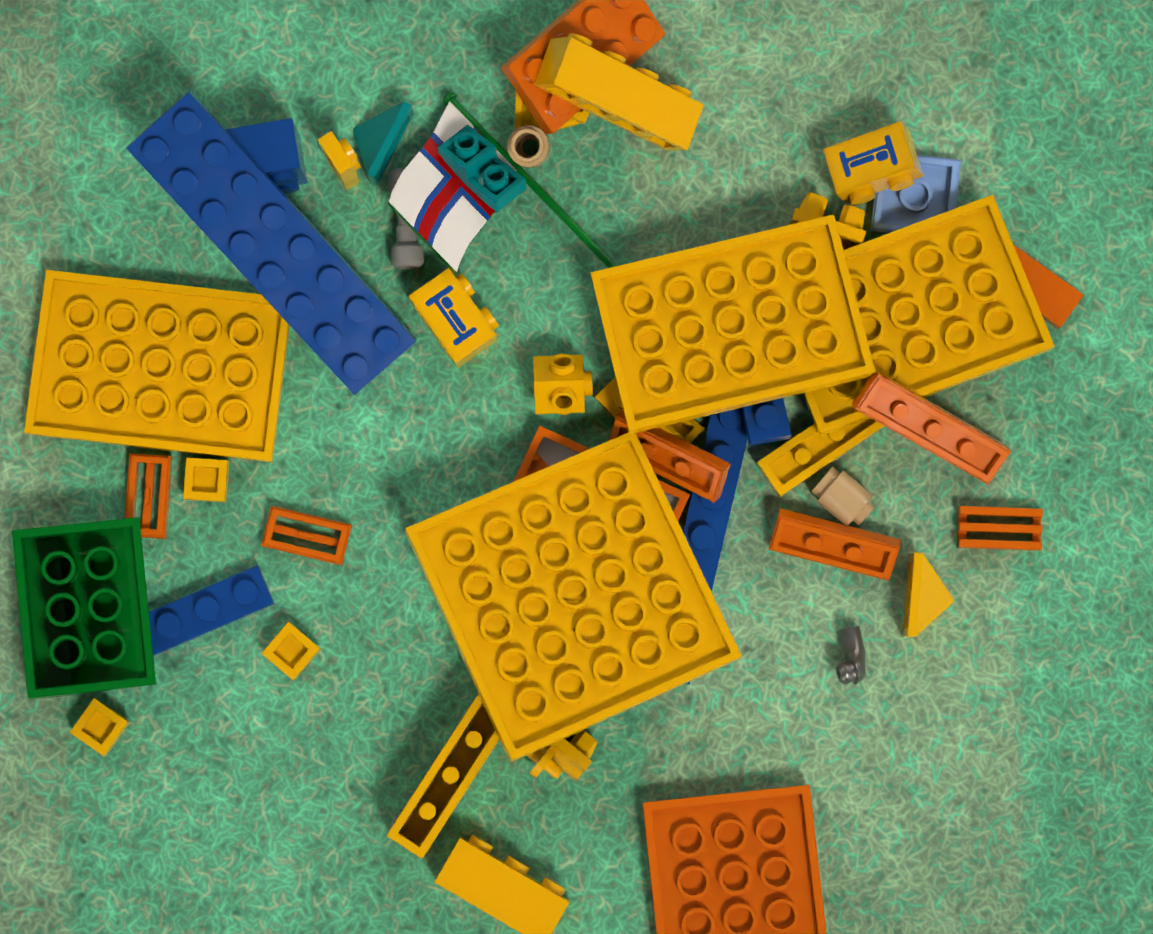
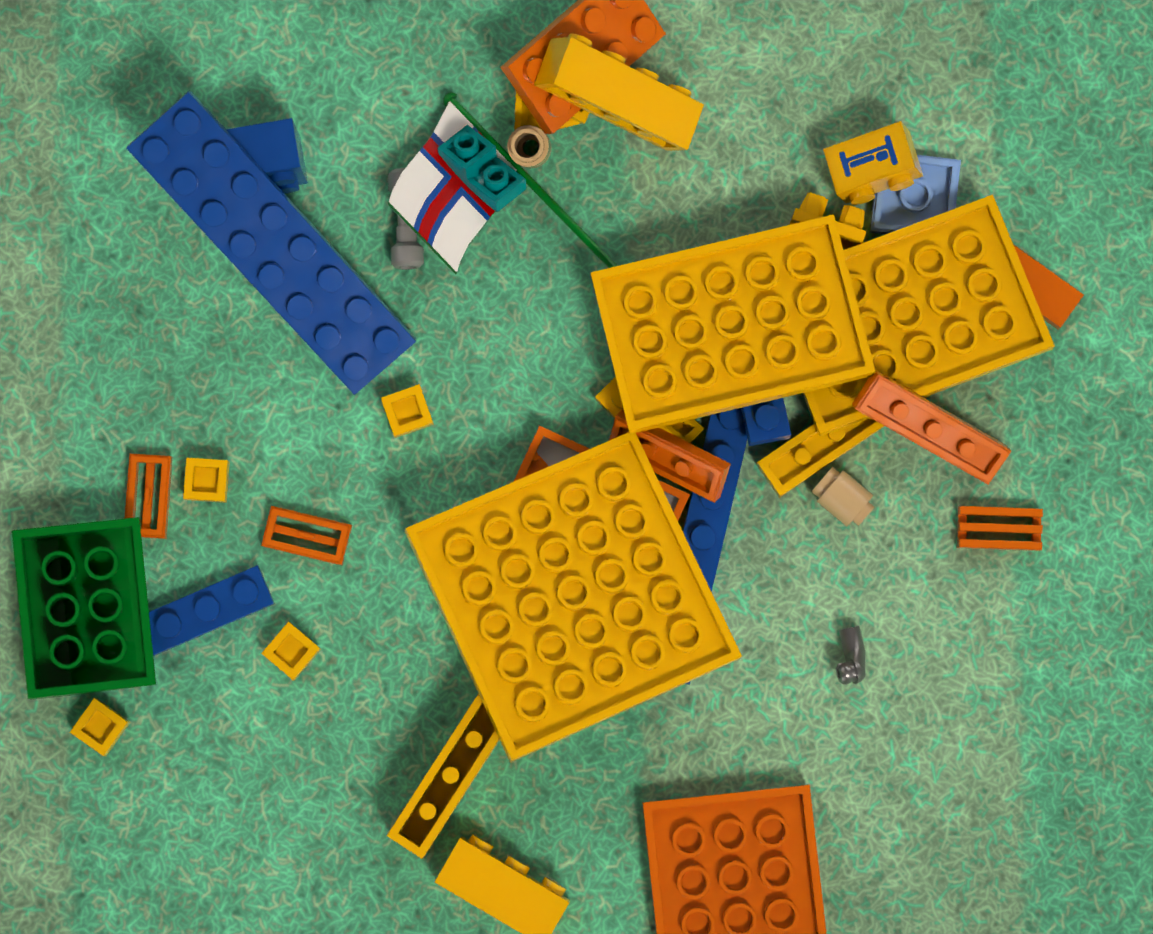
yellow plate [24,270,290,463] -> none
yellow plate [318,131,361,191] -> none
teal slope [353,101,414,185] -> none
yellow brick [408,268,499,369] -> none
yellow hips [527,730,598,781] -> none
yellow brick [533,354,593,415] -> none
orange tile [769,508,901,581] -> none
yellow slope [903,552,954,638] -> none
none -> yellow plate [381,384,434,438]

